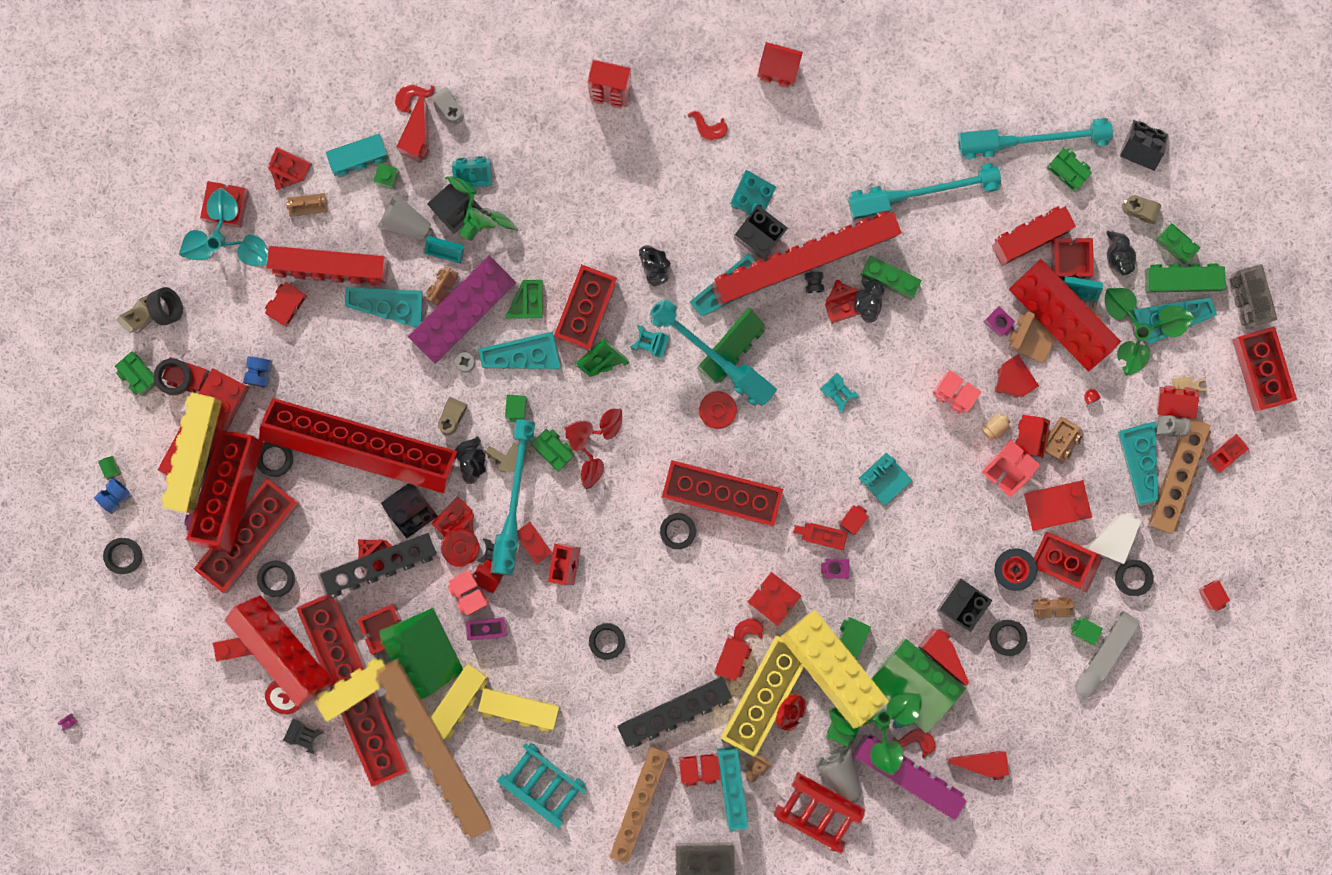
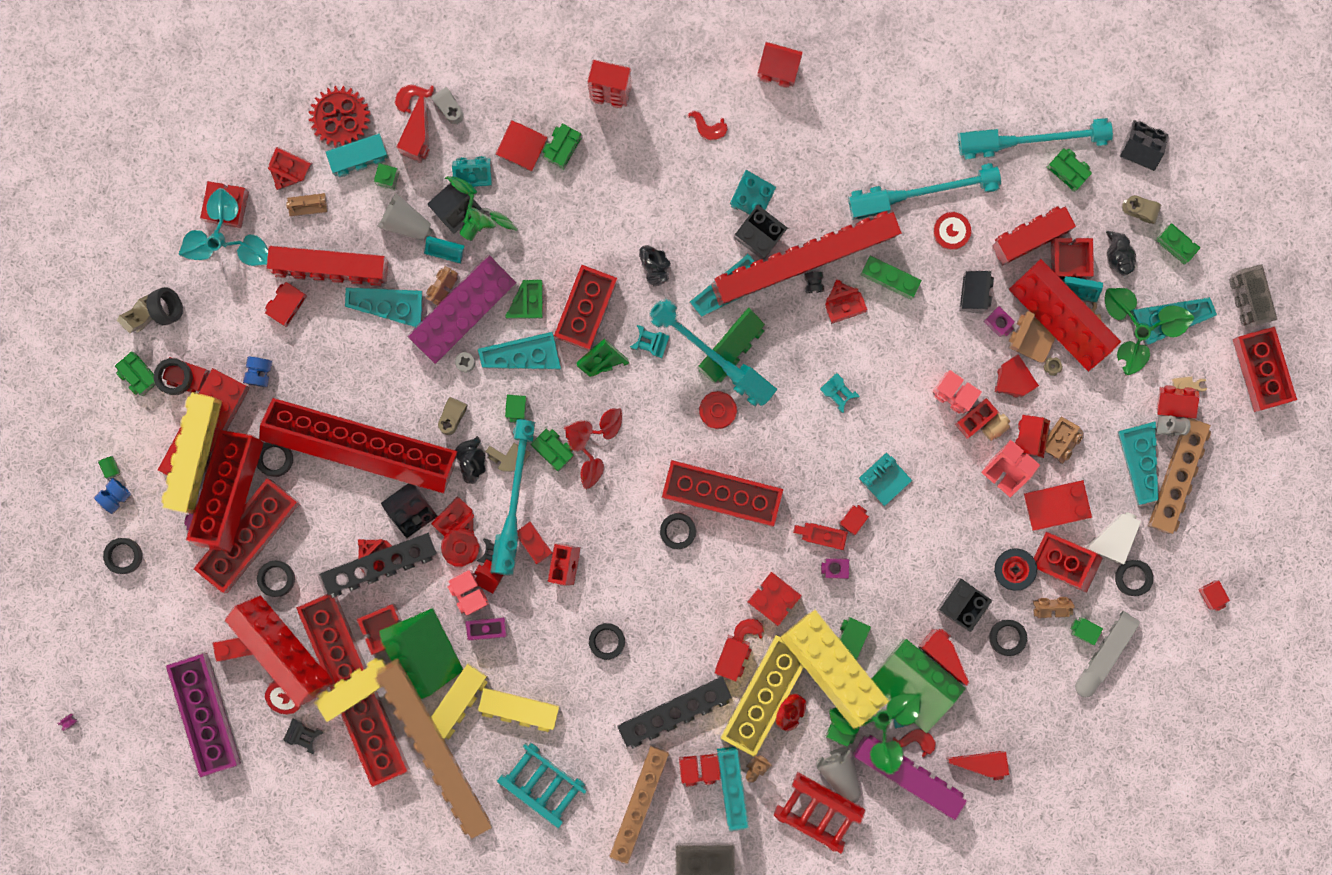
black hair [854,275,884,323] -> none
red hinge [1084,389,1101,405] -> none
green brick [1145,263,1226,293] -> none
red slope [1207,433,1249,473] -> none
none -> magenta brick [165,653,241,778]
none -> red gear [308,86,371,148]
none -> red slope [495,120,548,171]
none -> green brick [542,123,582,170]
none -> red tile [933,212,971,250]
none -> red brick [955,398,999,438]
none -> black slope [959,271,994,314]
none -> dark tan plate [1044,357,1063,376]

